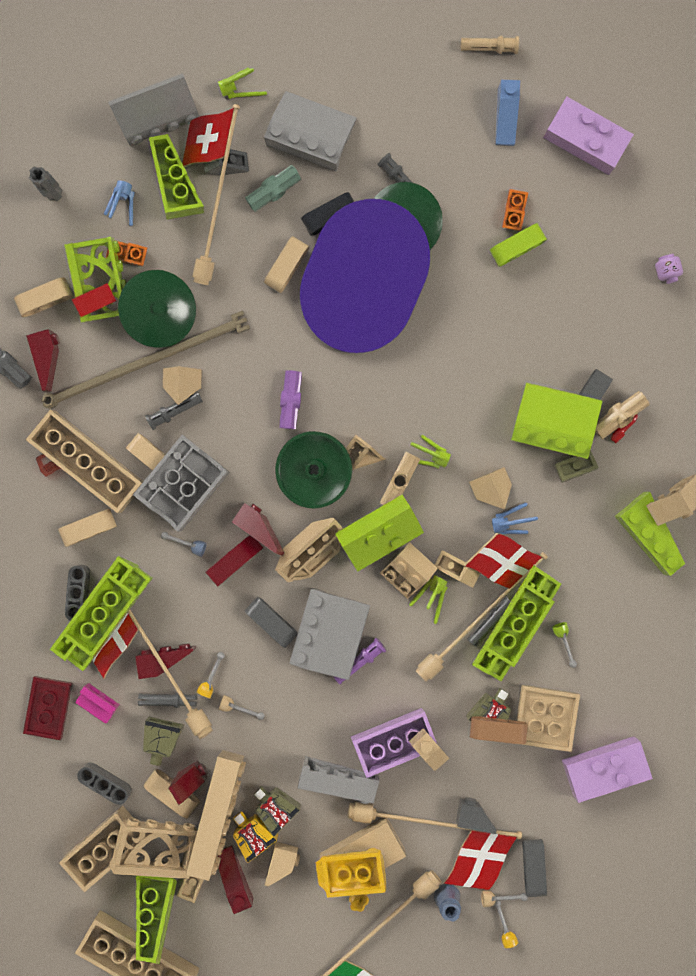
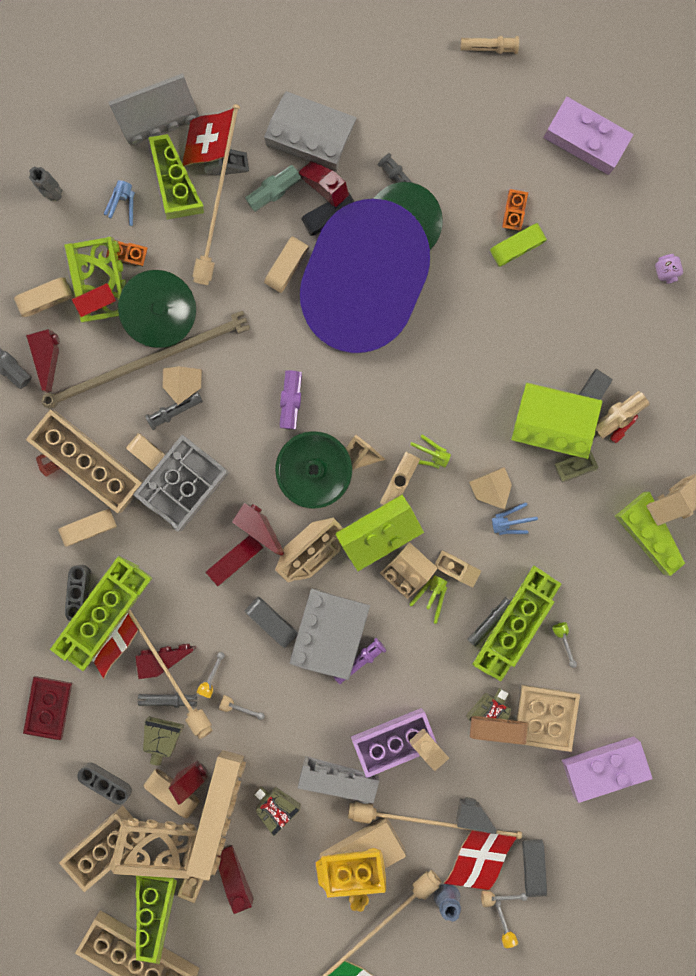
dark pink panel [76,683,120,723] -> none
hinge [161,532,207,557] -> none
lime plant [218,67,267,99] -> none
torso [233,811,278,863] -> none
tan slope [265,841,300,886] -> none
flag [416,533,548,682] -> none
medium blue slope [495,80,520,146] -> none
none -> dark red slope [298,161,349,207]

